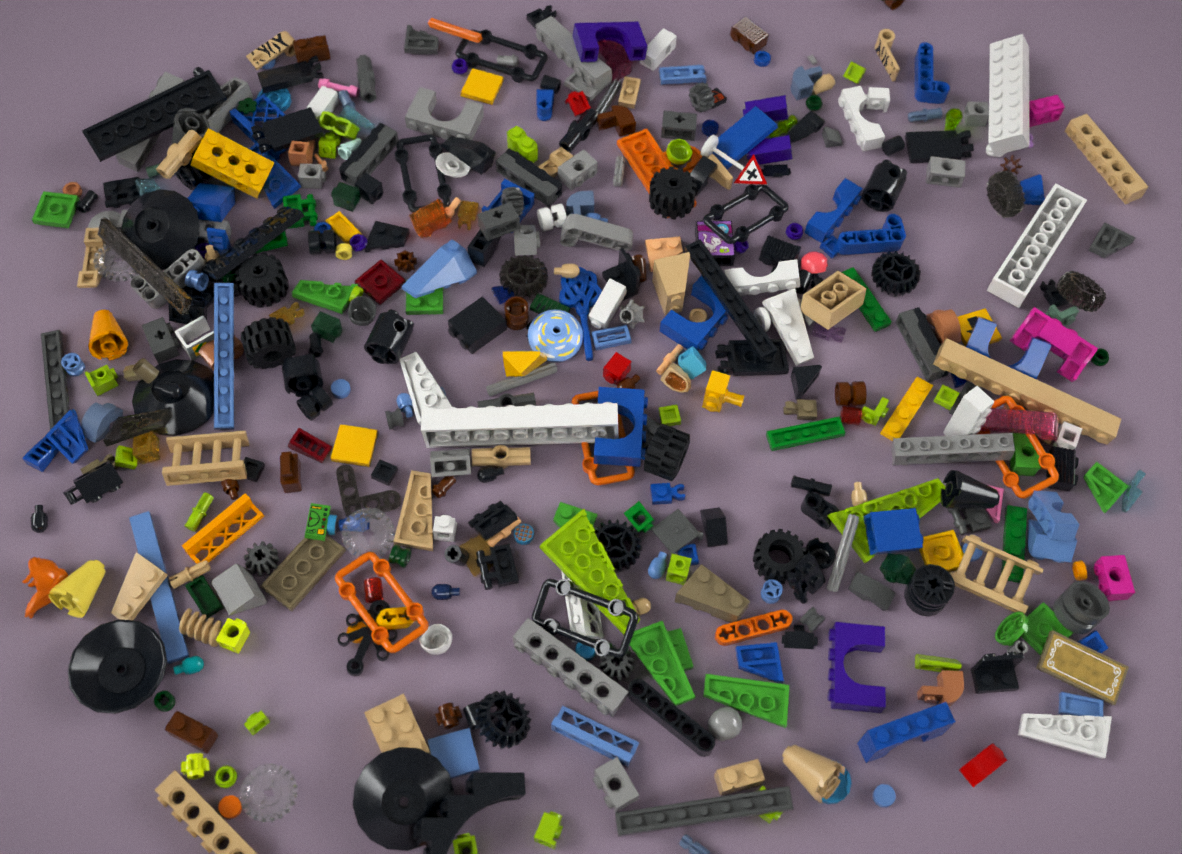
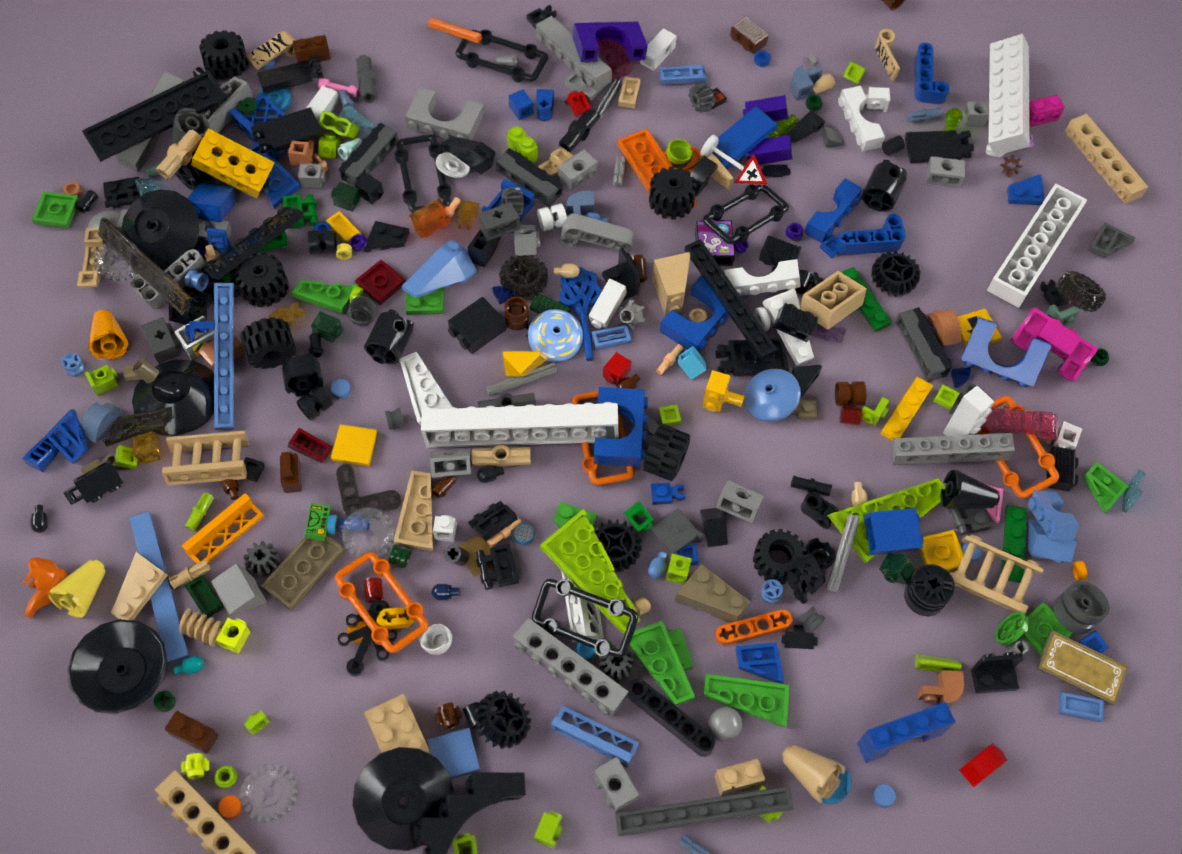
dark grey tile [40,330,70,430] -> none
black plate [371,459,398,486] -> none
reddish brown gear [394,250,417,273] -> none
medium blue cylinder [396,393,413,418] -> none
dark grey wing [404,25,439,55] -> none
dark purple plate [451,58,468,74] -> none
yellow tile [461,68,504,105] -> none
black piece [540,75,561,94] -> none
reddish brown brick [597,105,636,137] -> none
light nougat wing [645,237,683,272] -> none
rock [660,362,691,393] -> none
dark grey brick [661,111,697,141] -> none
clear blue tile [702,120,719,137] -> none
green plate [766,416,845,451] -> none
coral hair [800,251,828,274] -> none
dark purple arch [828,622,886,713] -> none
dark grey slope [848,572,895,611] -> none
tan brick [933,338,1121,445] -> none
clear smoke gear [986,170,1026,218] -> none
bright green brick [1010,432,1041,476] -> none
white wing [1018,713,1112,759] -> none
dark pink brick [1094,555,1135,601] -> none
none -> blue bracket [185,321,214,340]
none -> black wheel [199,30,248,80]
none -> blue panel [509,89,533,120]
none -> light grey brick [716,480,764,523]
none -> medium blue dish [744,369,801,422]
none -> black brick [773,303,818,343]

